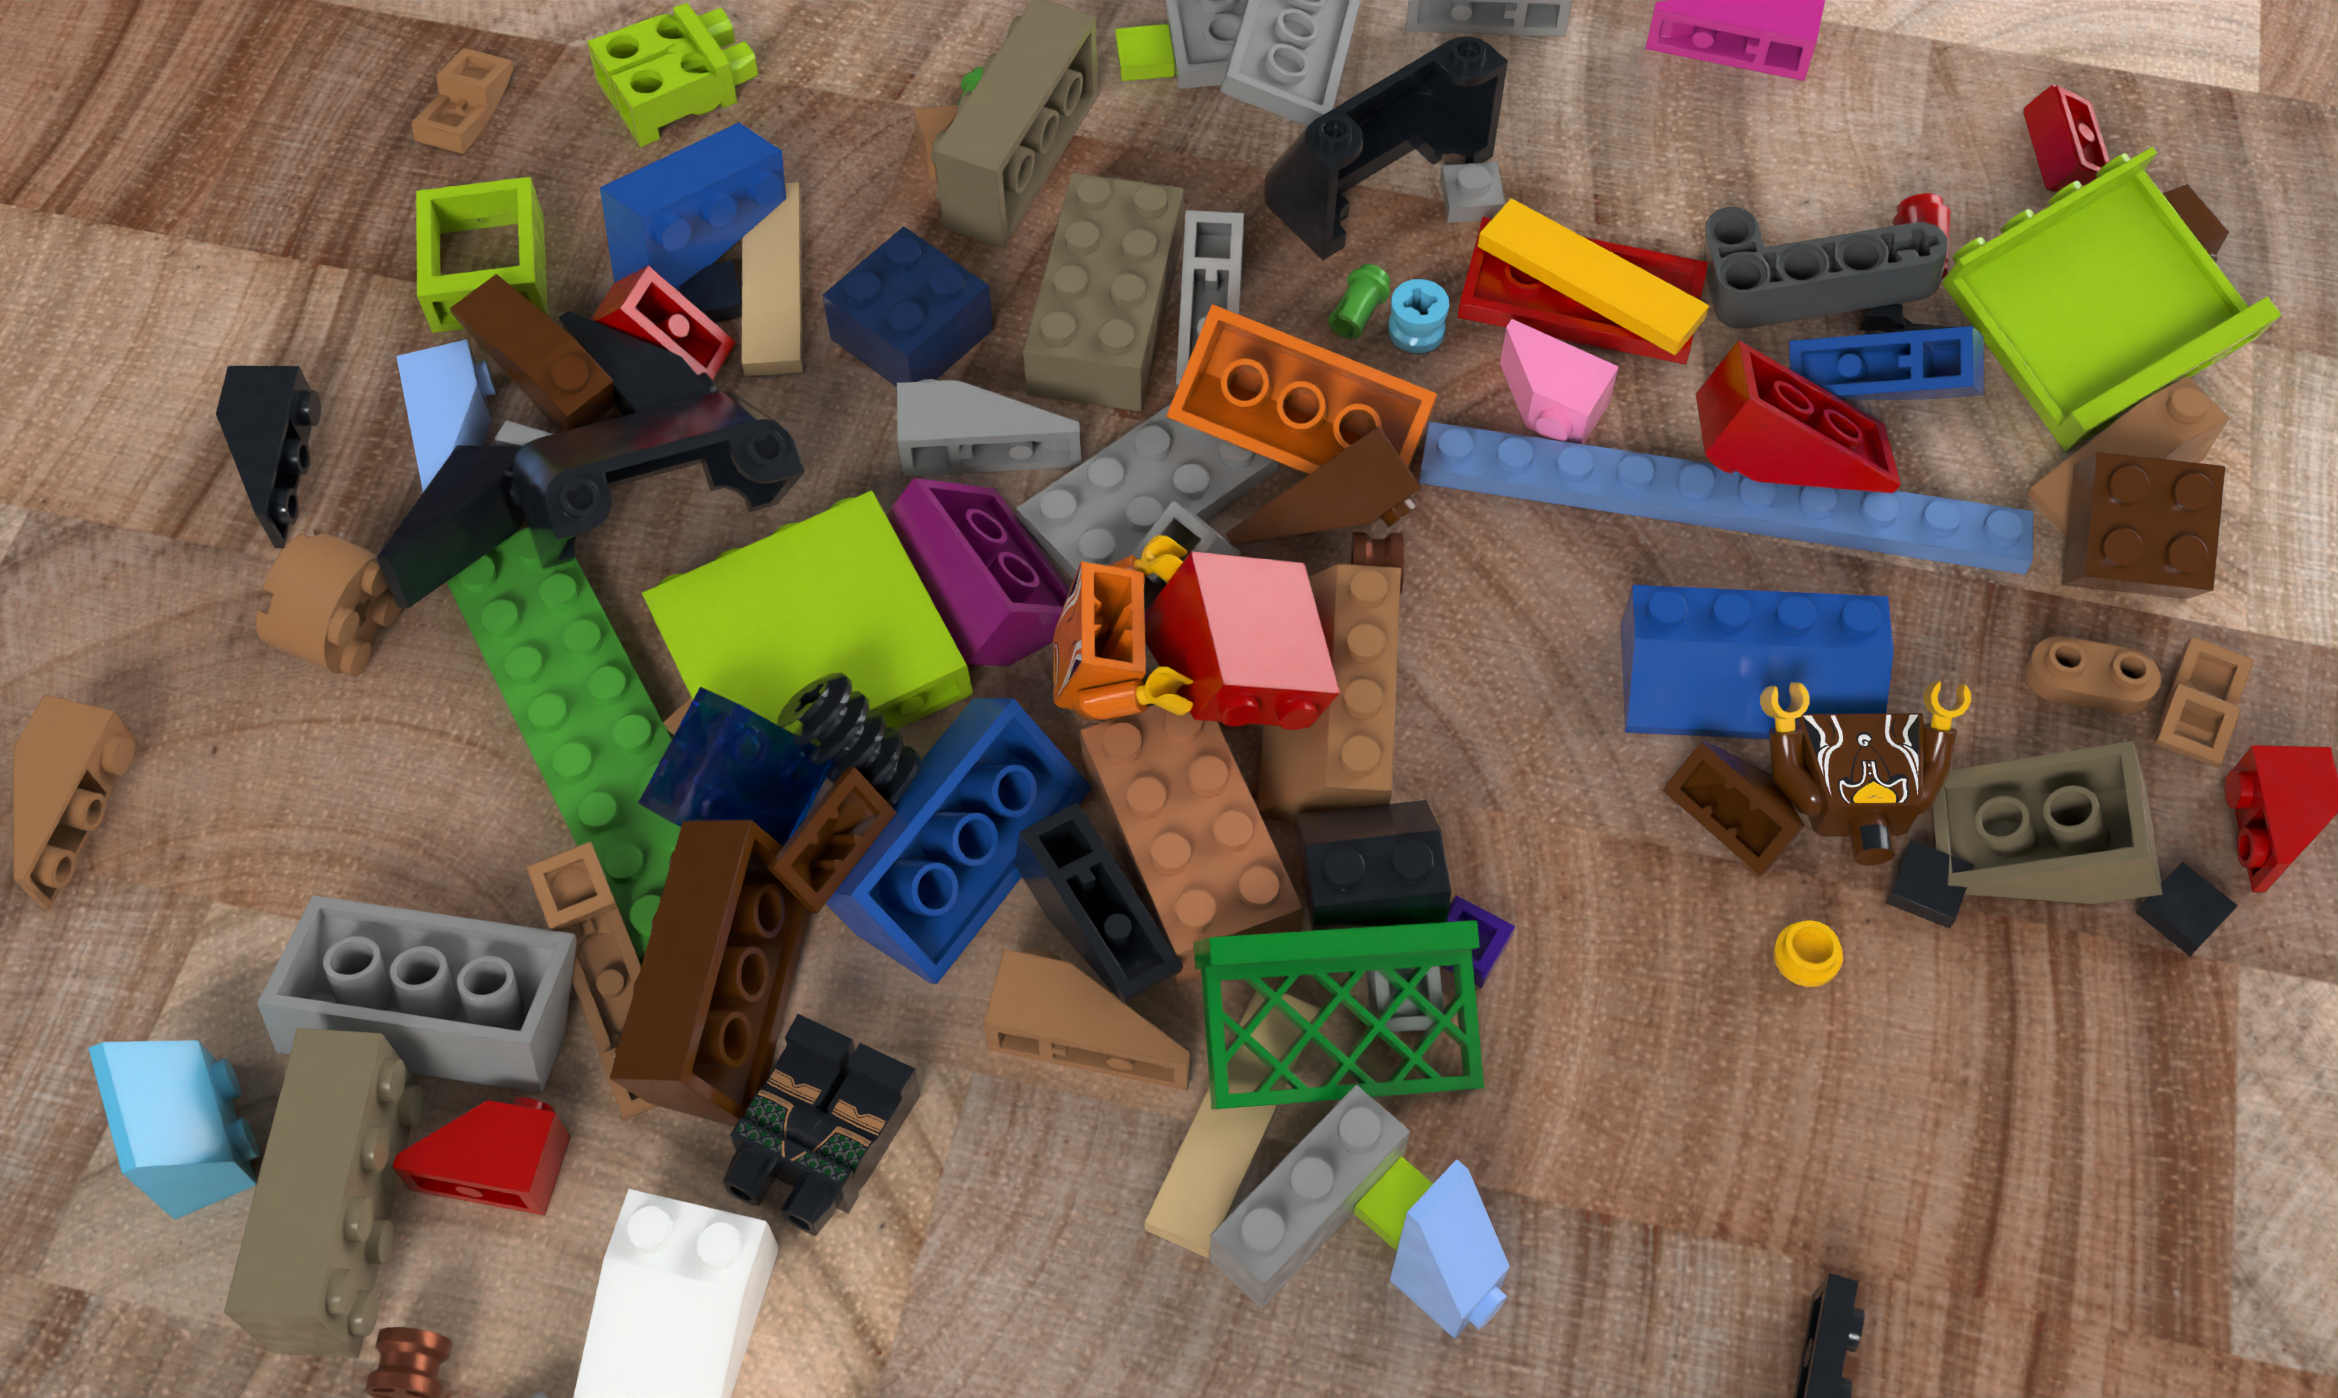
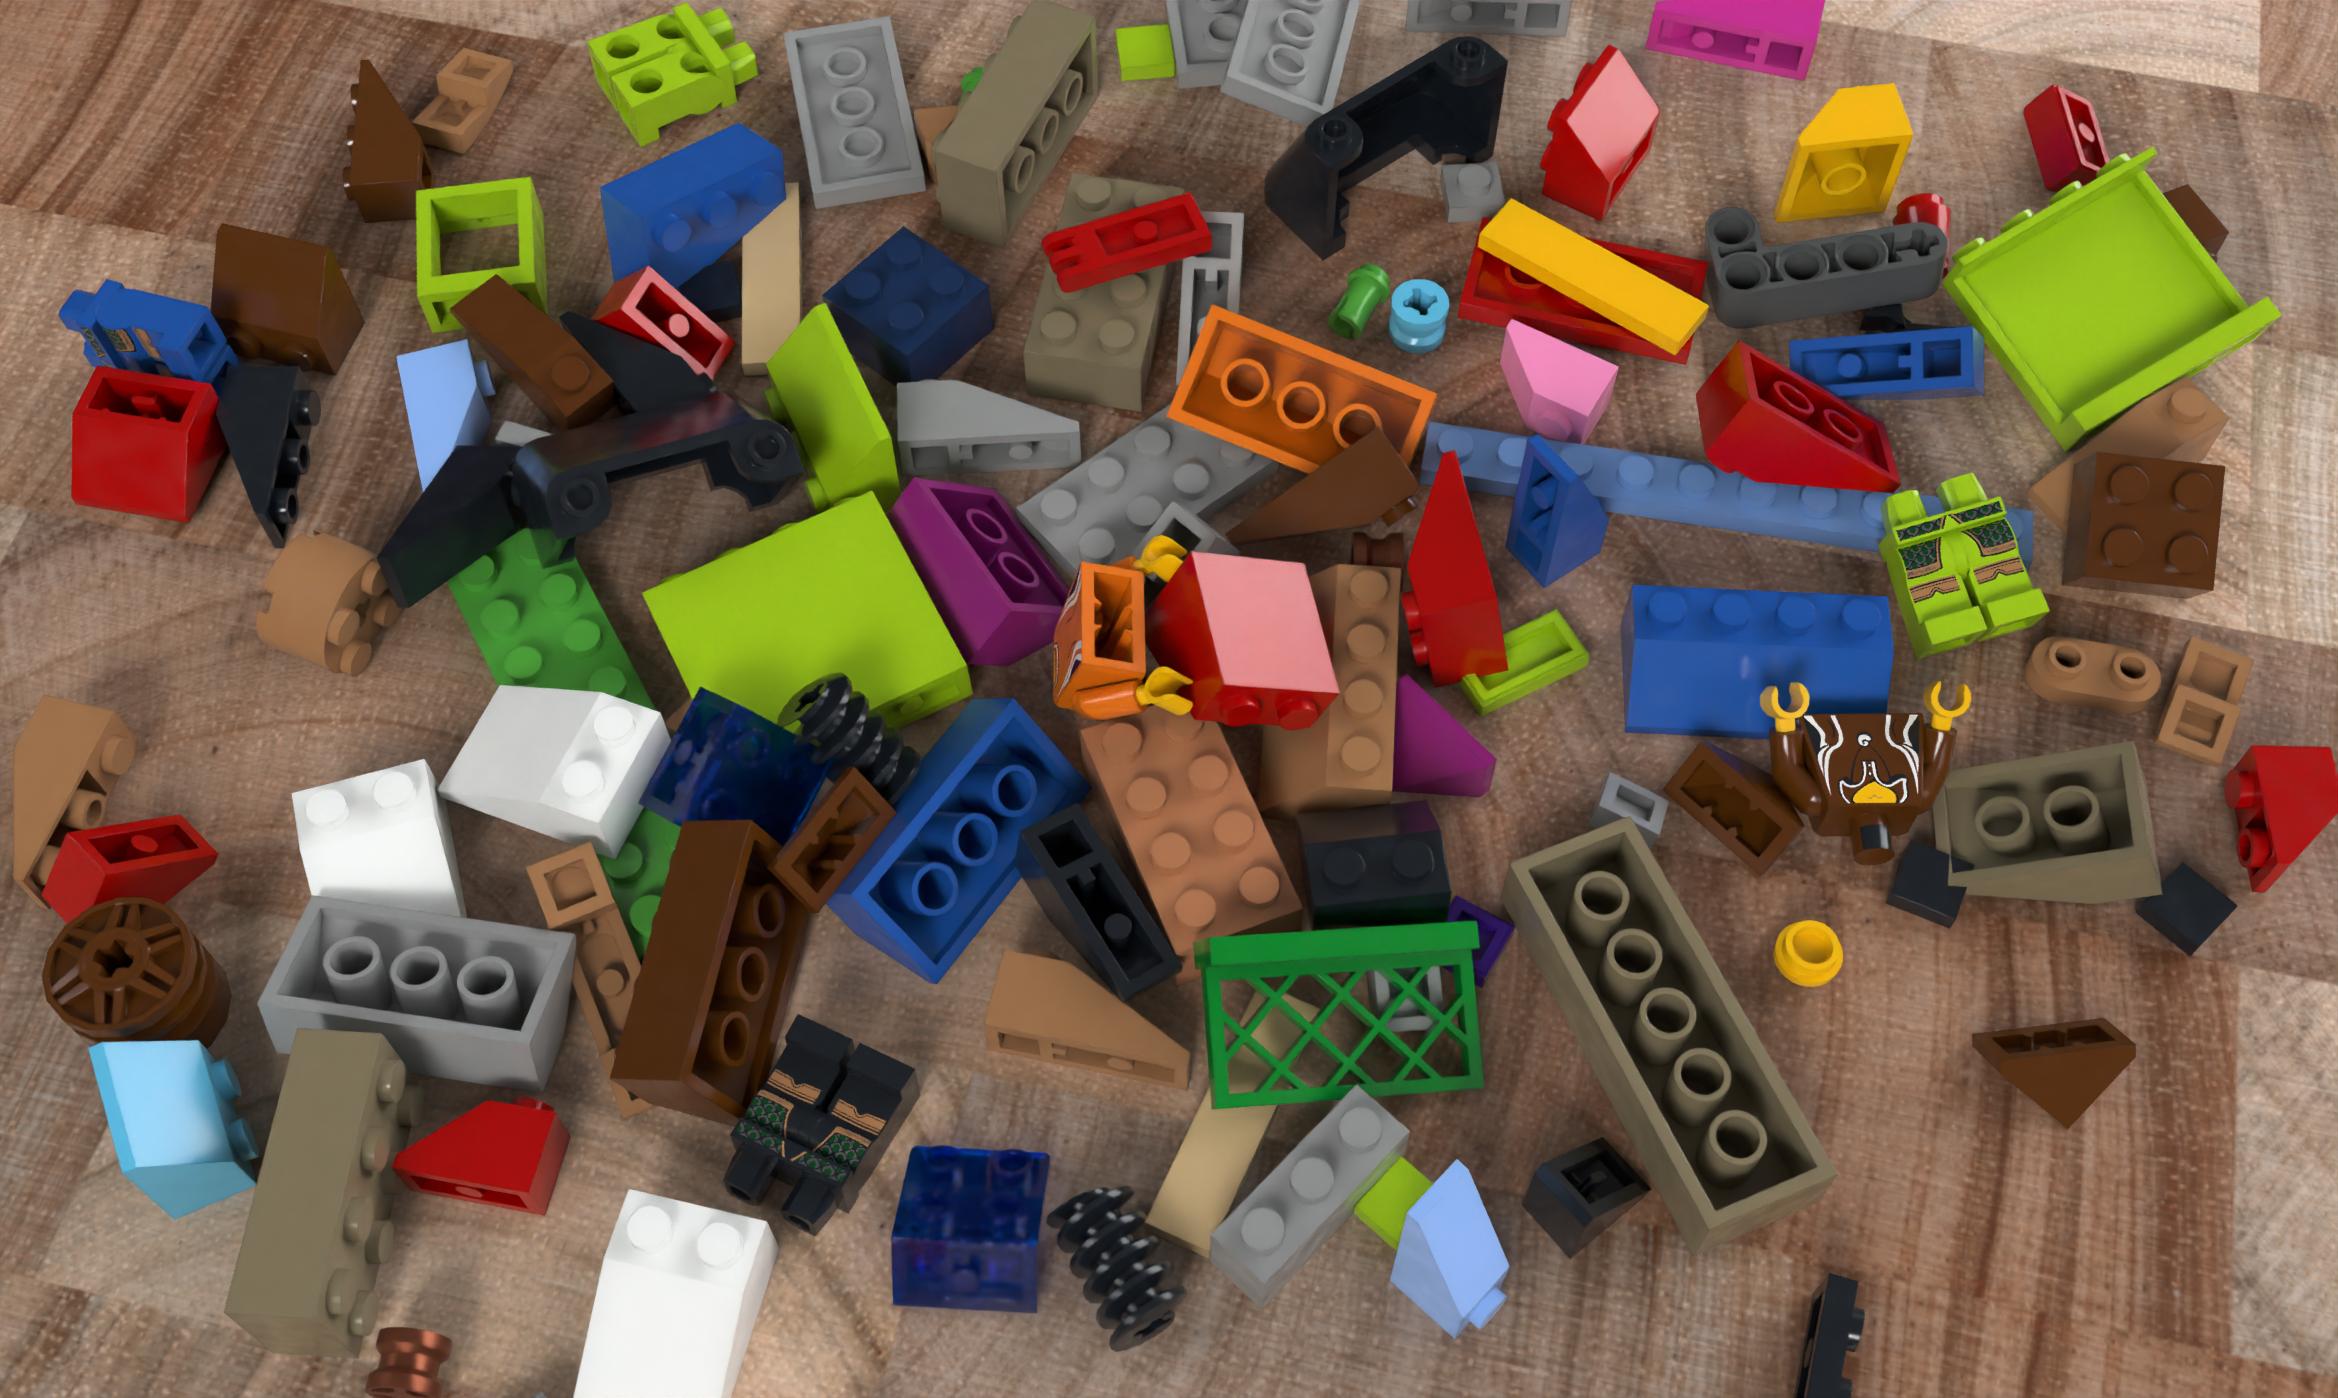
none -> red slope [41,814,219,924]
none -> reddish brown wheel [42,897,232,1049]
none -> blue hips [58,279,241,399]
none -> red slope [71,365,227,523]
none -> reddish brown slope [210,223,365,376]
none -> white slope [292,759,467,918]
none -> reddish brown slope [343,59,436,223]
none -> white slope [437,685,675,859]
none -> lime slope [762,303,901,515]
none -> light grey plate [783,16,926,209]
none -> clear blue bracket [891,1145,1050,1314]
none -> red hinge [1041,192,1212,293]
none -> black piece [1046,1185,1188,1352]
none -> magenta slope [1392,674,1497,797]
none -> red slope [1400,450,1509,688]
none -> lime tile [1458,609,1590,717]
none -> dark tan brick [1500,816,1838,1256]
none -> blue slope [1505,434,1609,588]
none -> black slope [1522,1137,1651,1259]
none -> red slope [1540,44,1660,221]
none -> light grey plate [1588,772,1669,850]
none -> yellow slope [1773,83,1914,223]
none -> lime hips [1878,472,2050,660]
none -> reddish brown slope [1972,1018,2136,1129]

